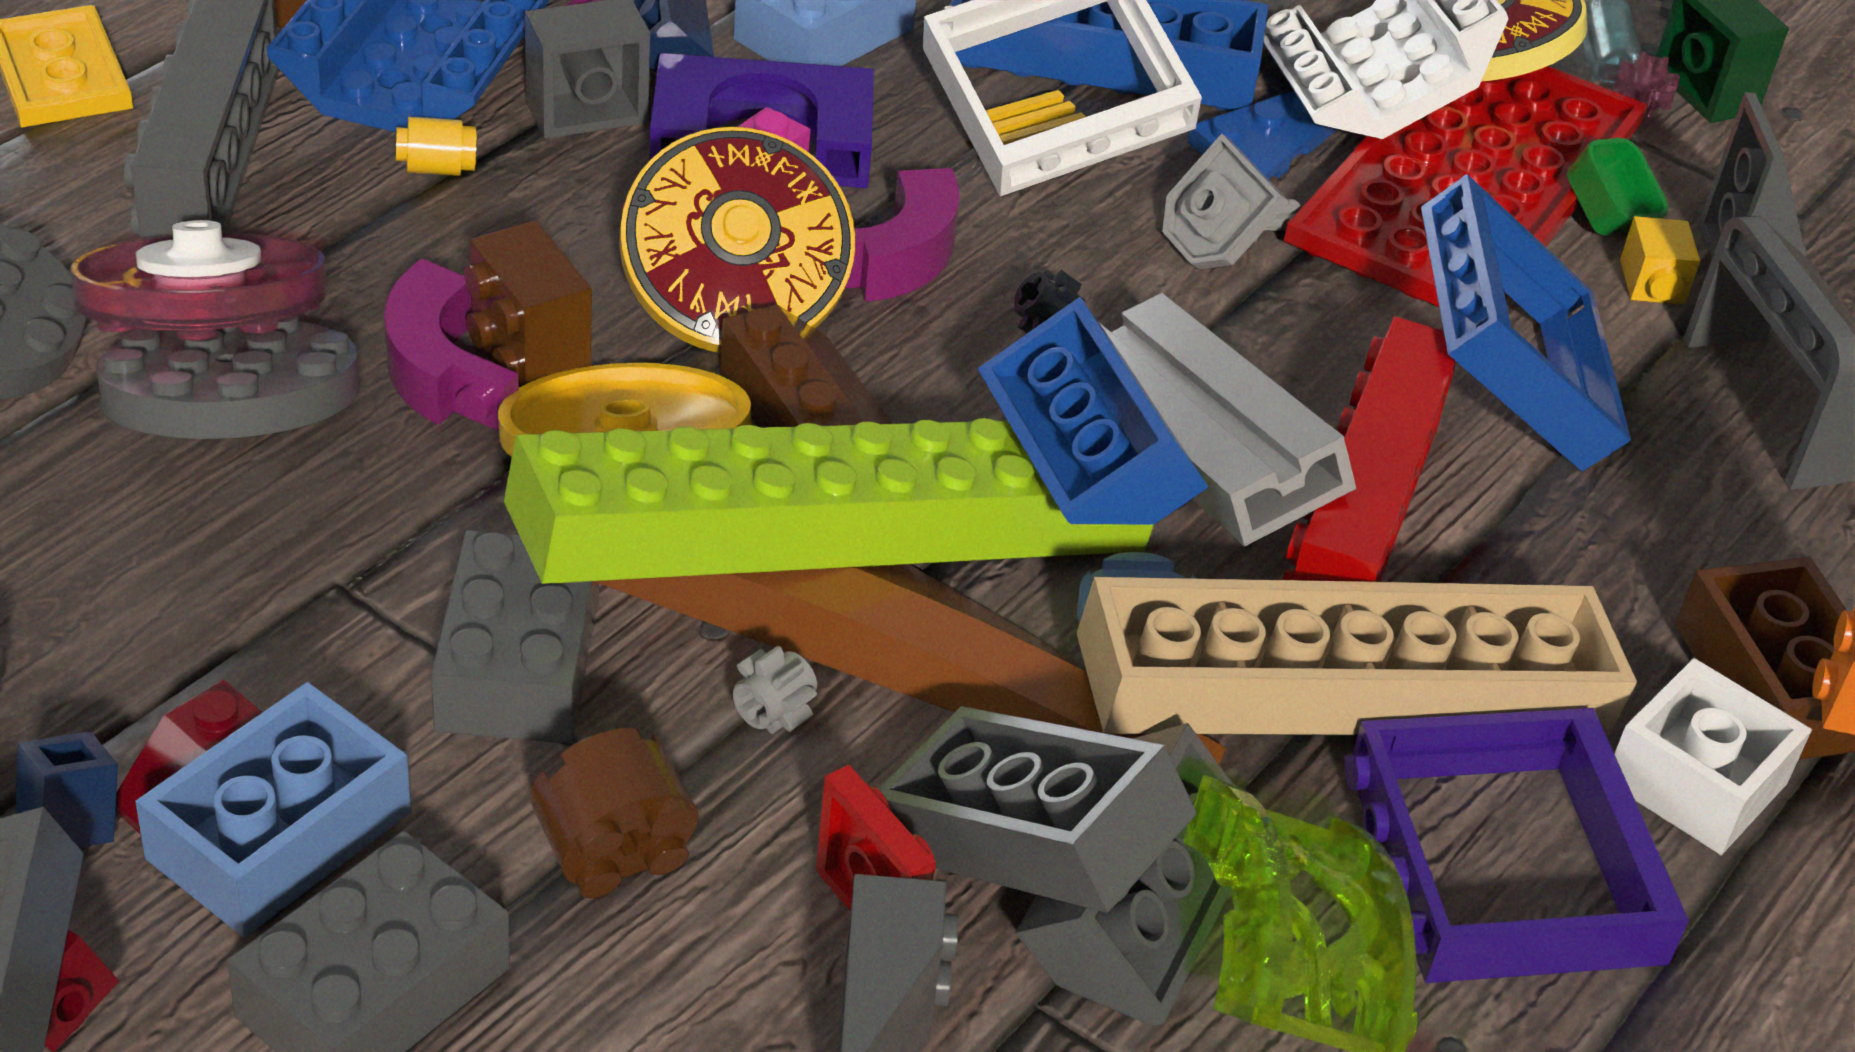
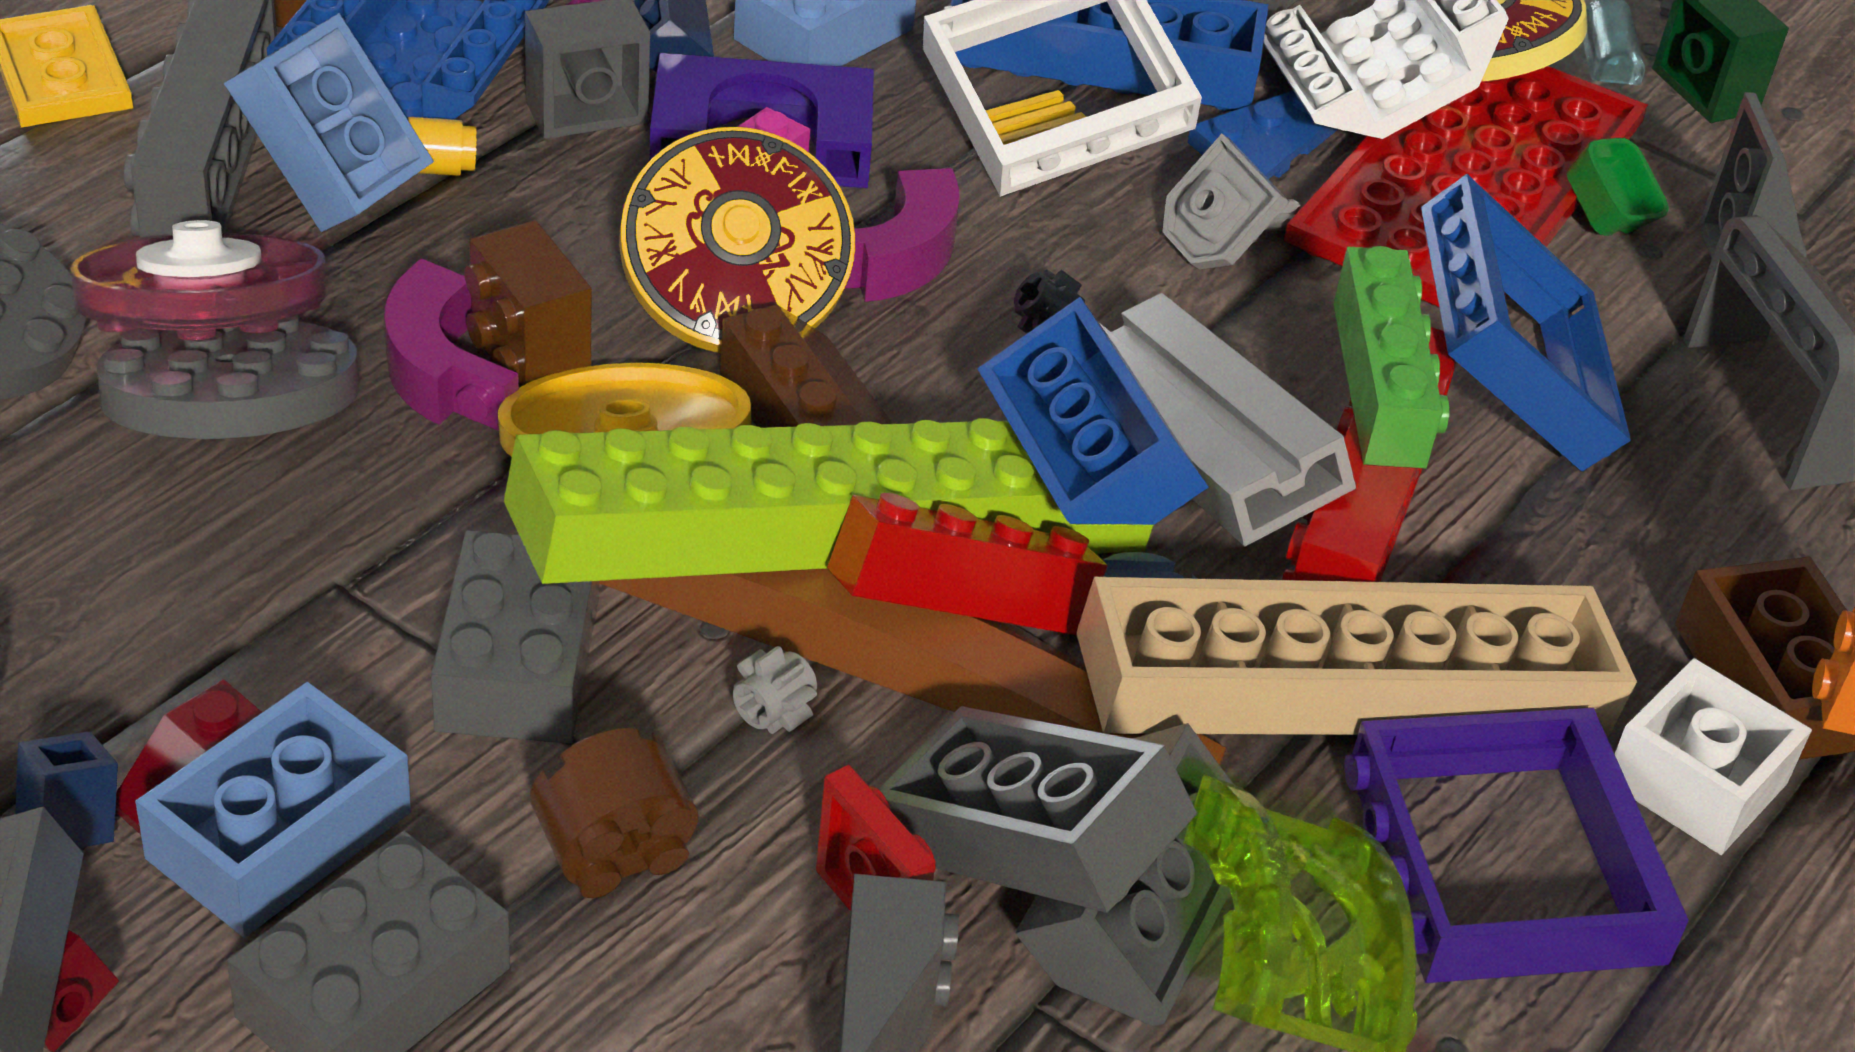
clear pink gear [1613,51,1680,119] -> none
yellow brick [1620,216,1700,305] -> none
none -> medium blue brick [224,13,434,232]
none -> red brick [827,493,1108,635]
none -> bright green brick [1333,246,1449,468]

